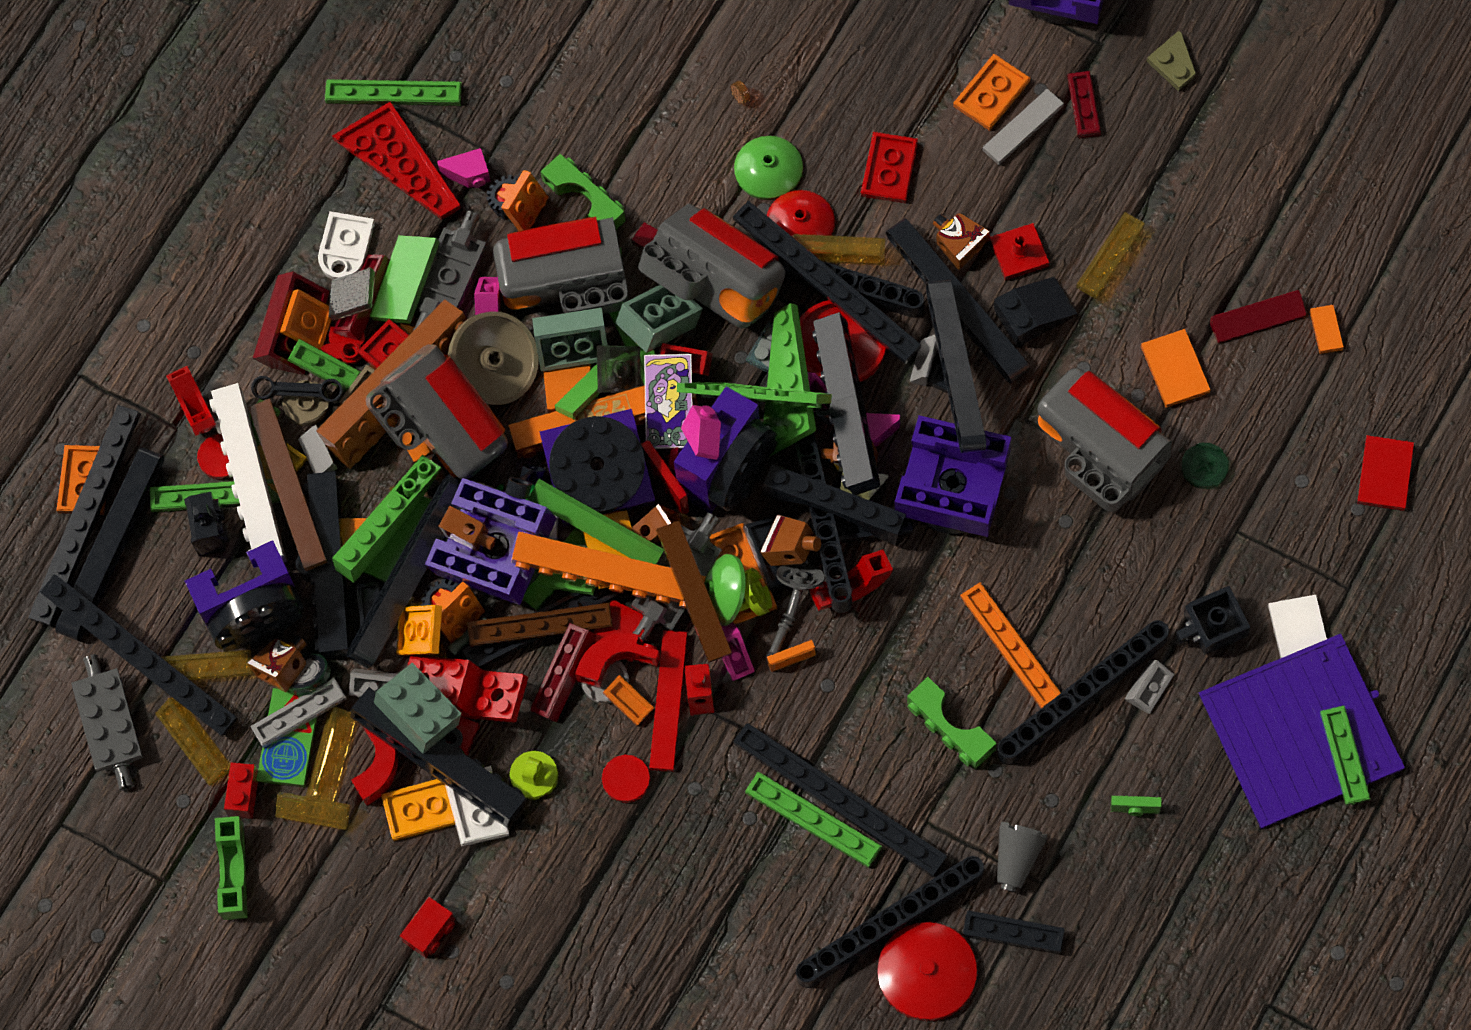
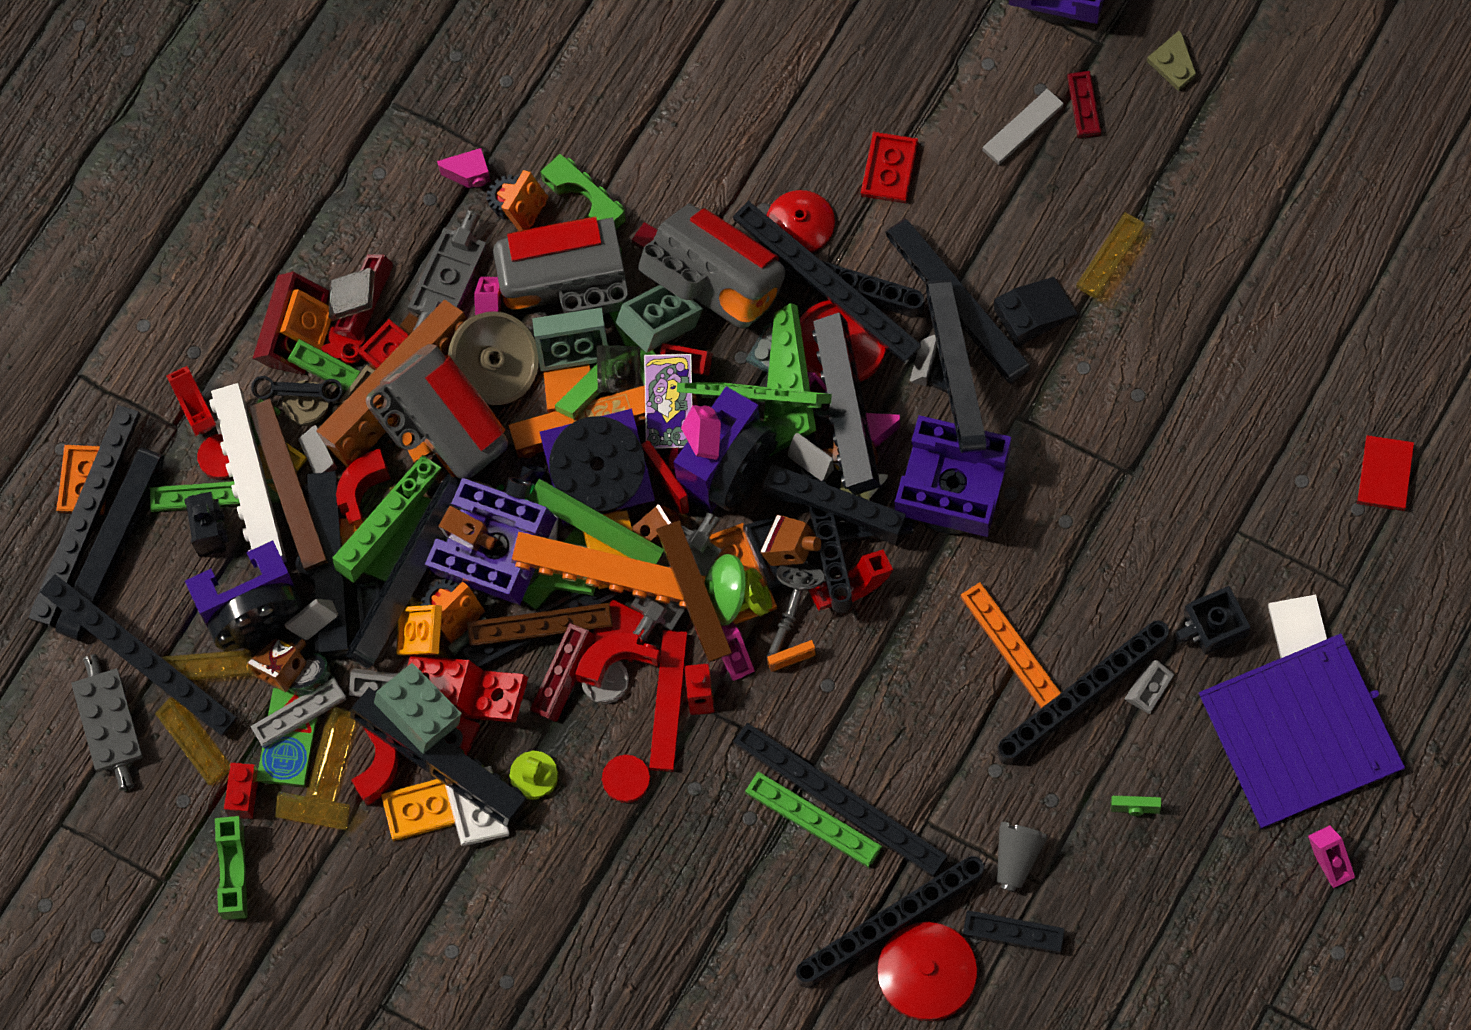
white tile [318,212,375,281] -> none
bright green tile [325,80,462,106] -> none
red wing [332,102,461,220] -> none
tile [369,235,440,323] -> none
red brick [400,897,455,958] -> none
orange tile [602,675,654,726] -> none
clear orange tile [730,80,750,104] -> none
bright green dish [734,136,803,200] -> none
clear yellow slope [793,234,885,265] -> none
bright green arch [907,677,996,769] -> none
torso [933,213,990,270] -> none
orange tile [953,54,1030,131] -> none
red tile [990,223,1049,281] -> none
dark grey piece [1037,368,1172,512] -> none
orange tile [1141,329,1210,408] -> none
clear green tile [1181,442,1229,489] -> none
dark red slope [1210,290,1306,343] -> none
orange tile [1310,305,1343,354] -> none
bright green tile [1320,706,1370,806] -> none
none -> light grey slope [285,599,338,640]
none -> red arch [336,449,391,530]
none -> light grey slope [787,433,834,481]
none -> dark pink slope [1308,826,1355,888]

